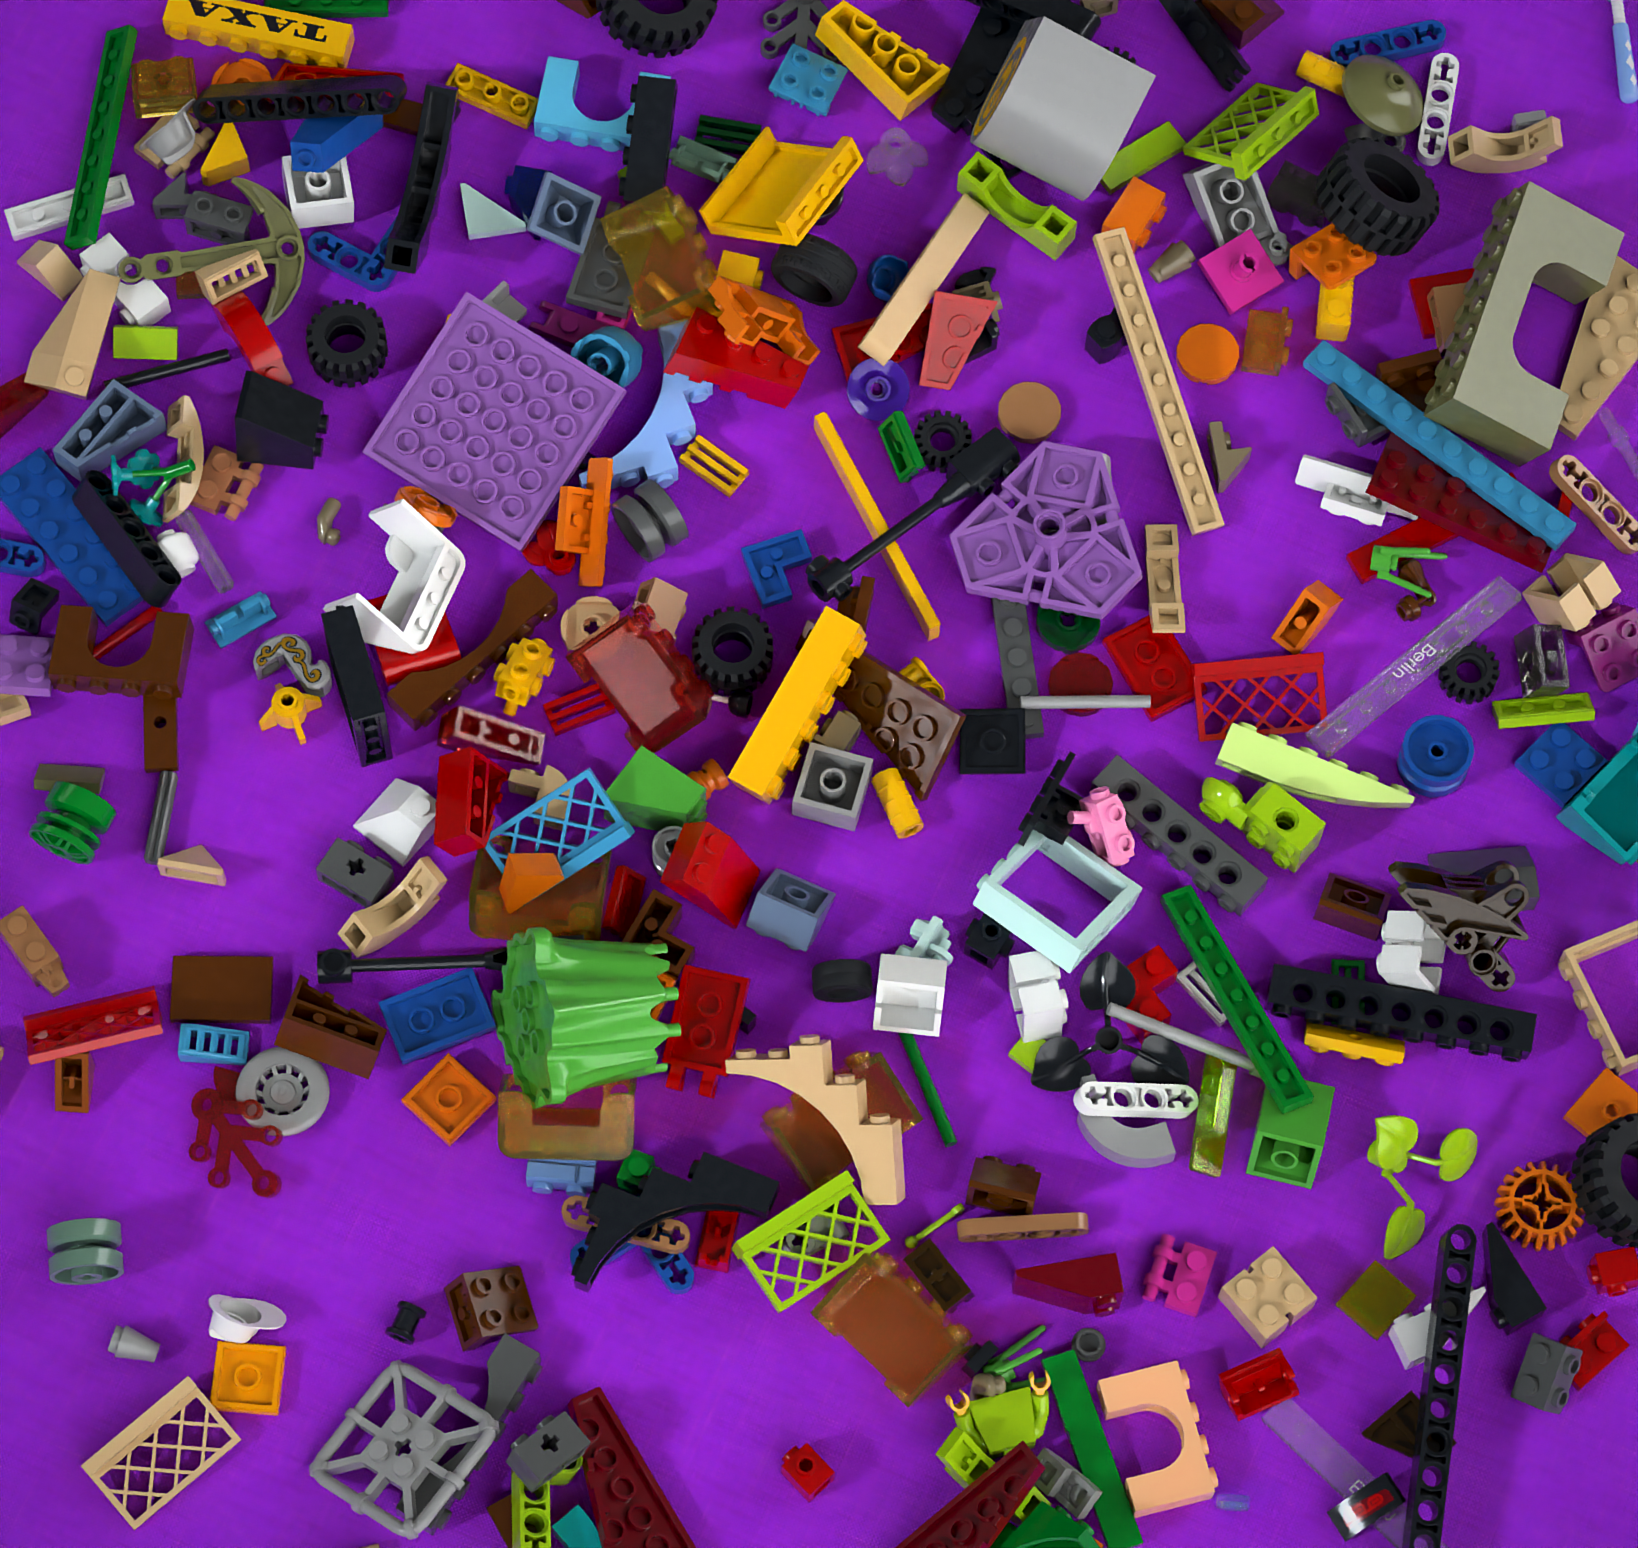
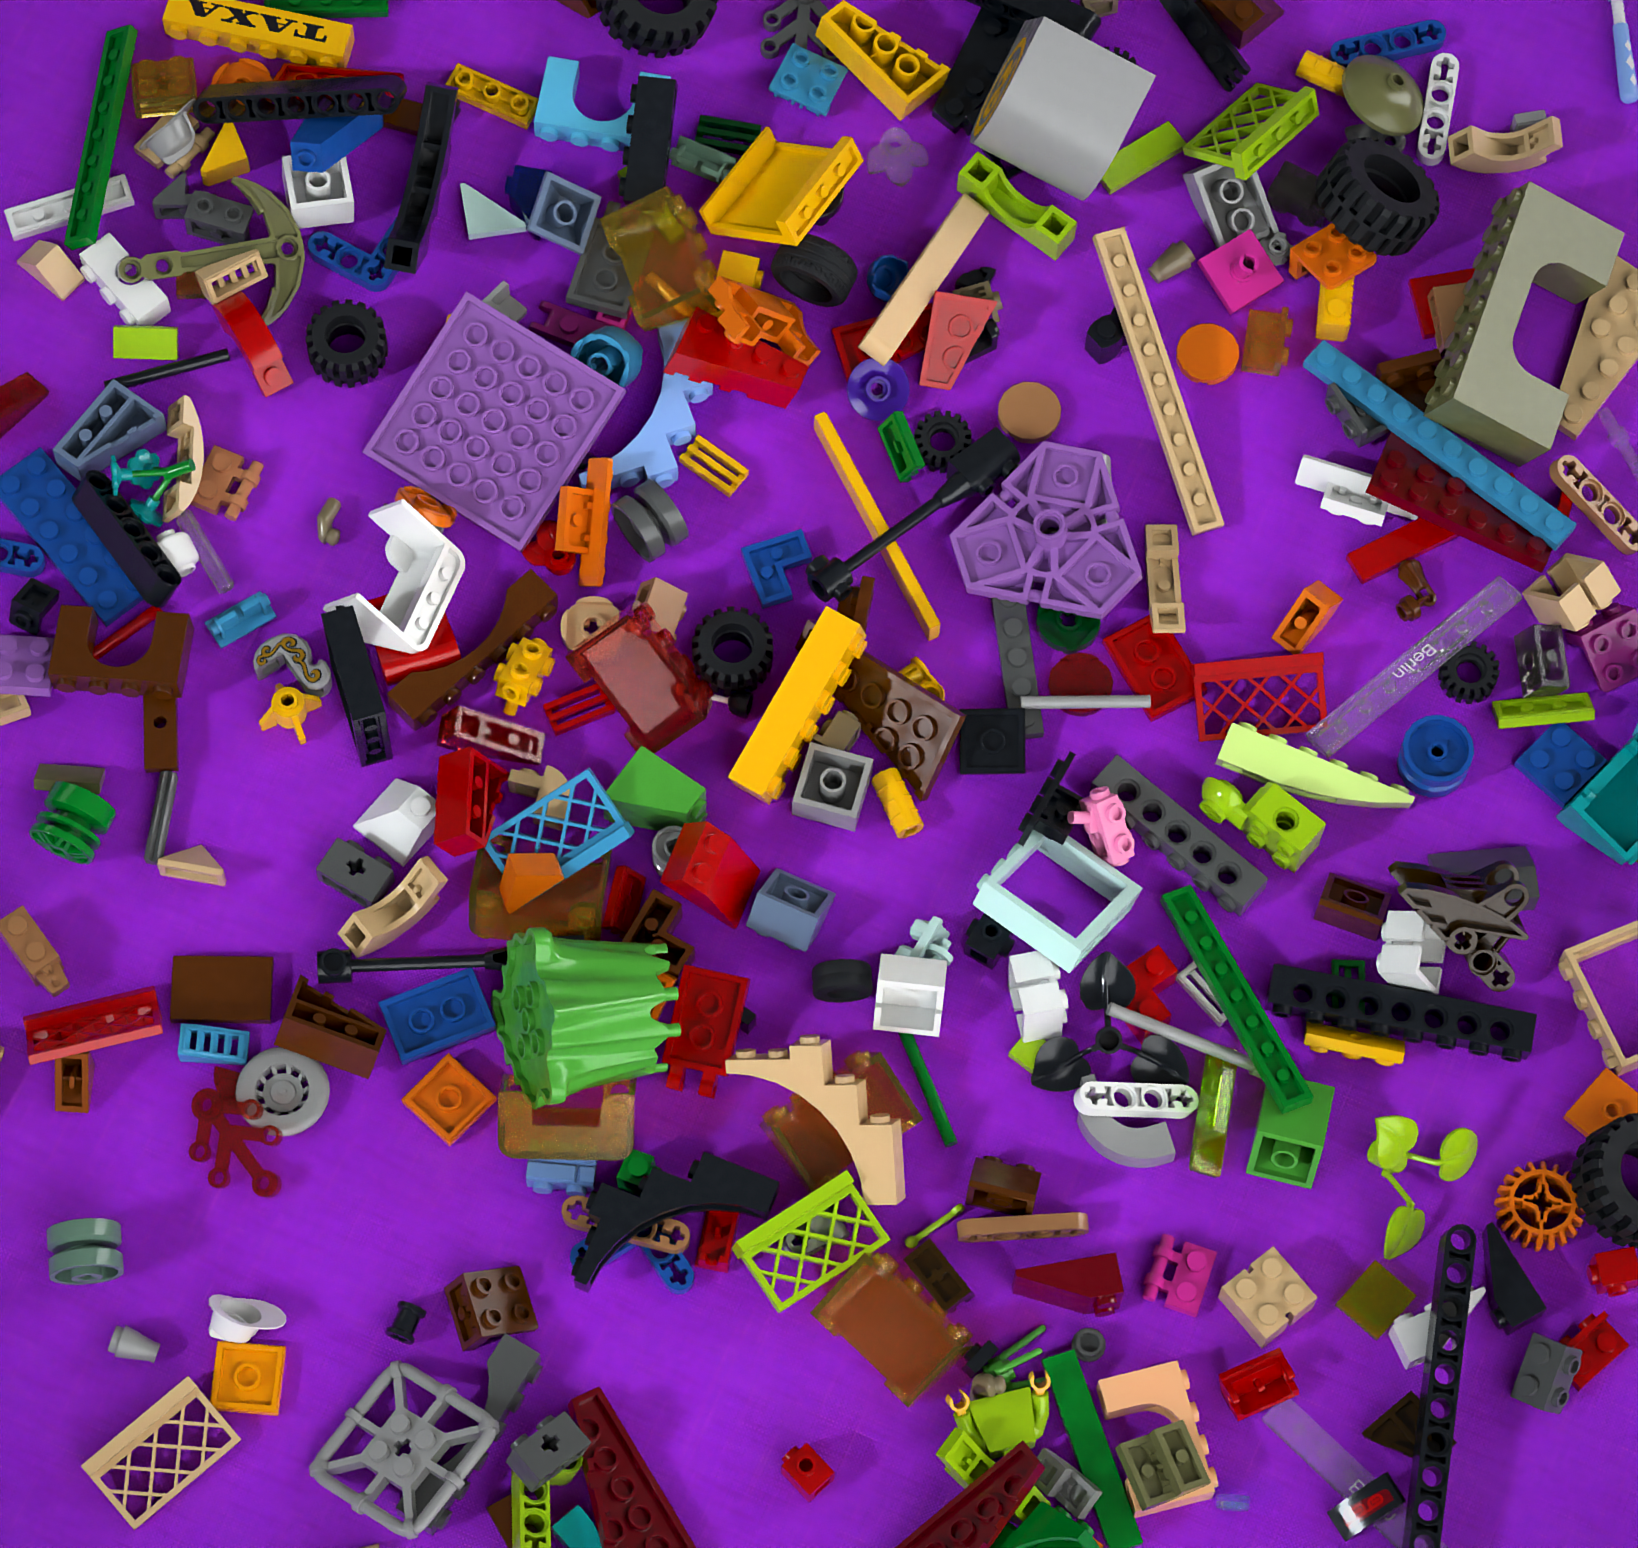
tan wedge [24,269,121,400] -> none
black slope [235,371,329,470] -> none
orange wheel [687,758,729,800] -> none
orange hinge [1101,176,1167,253] -> none
dark tan slope [1206,421,1252,493] -> none
bright green plant [1370,545,1448,598] -> none
none -> olive slope [1115,1420,1211,1511]

